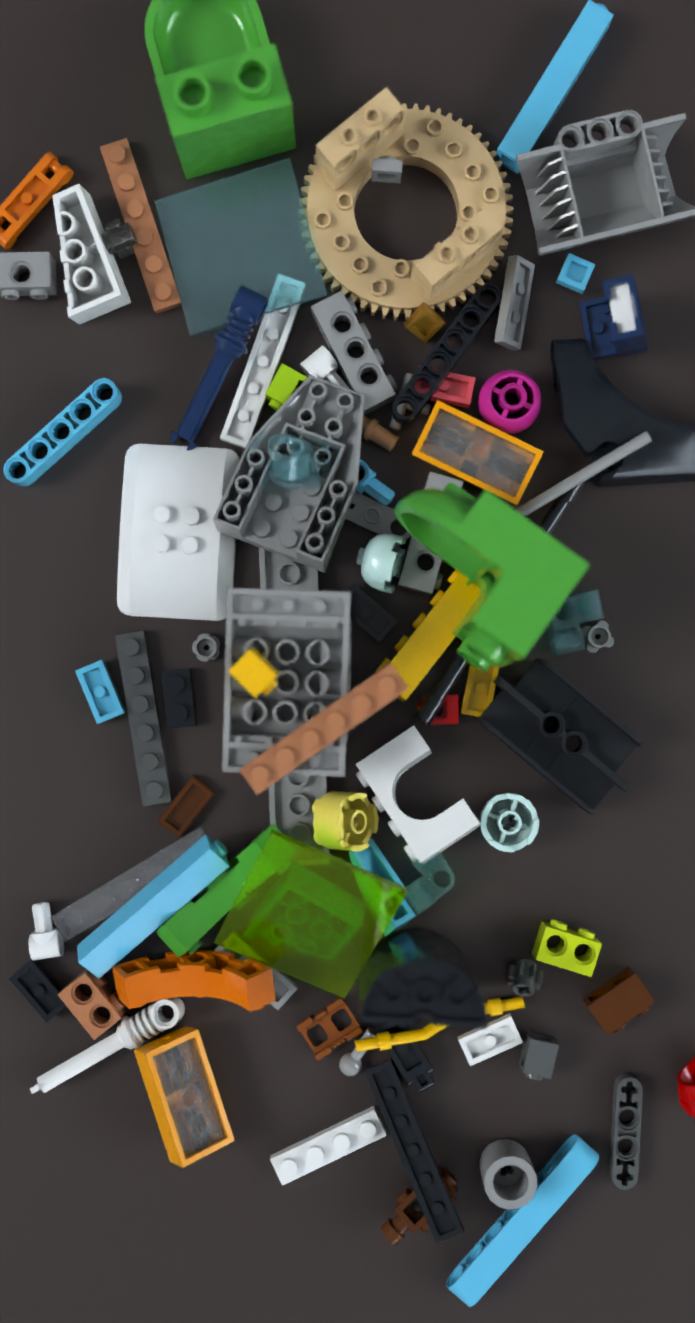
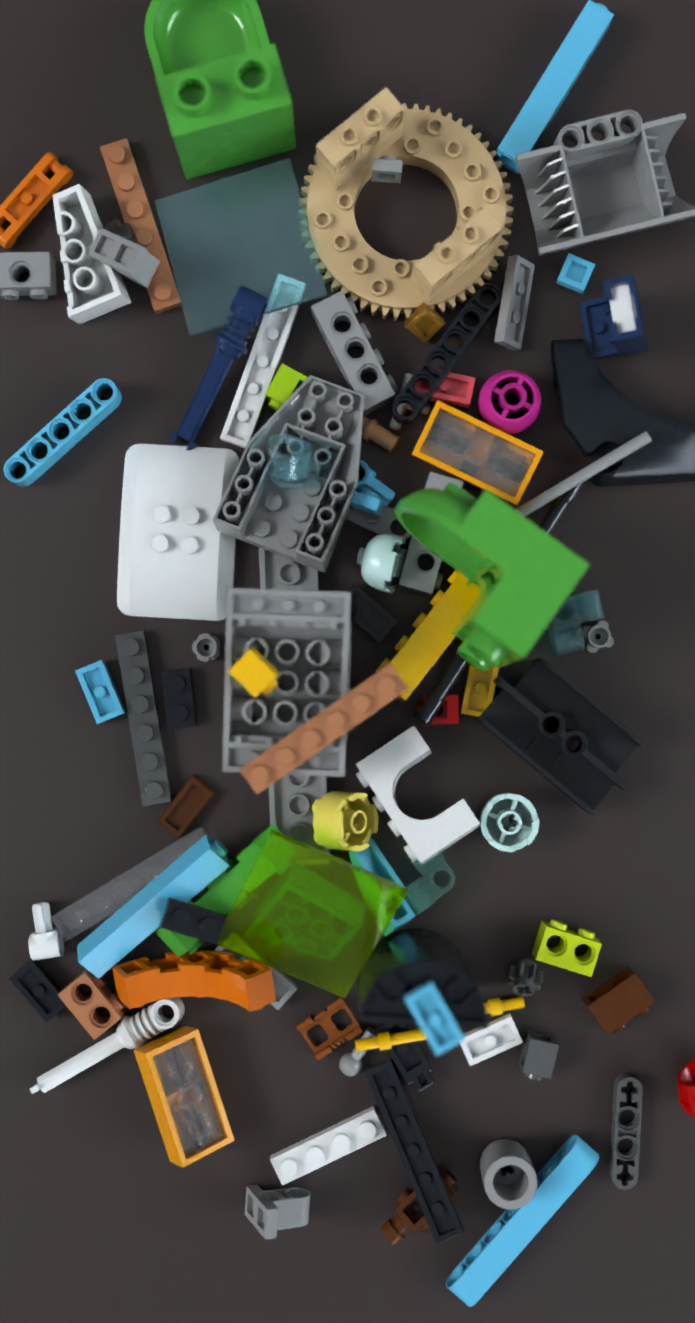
white axle [300,345,351,390] -> none
none -> light grey tile [88,228,160,288]
none -> black plate [159,897,226,944]
none -> light grey tile [245,1185,310,1240]
none -> medium azure plate [351,489,383,517]
none -> medium azure plate [404,980,465,1056]

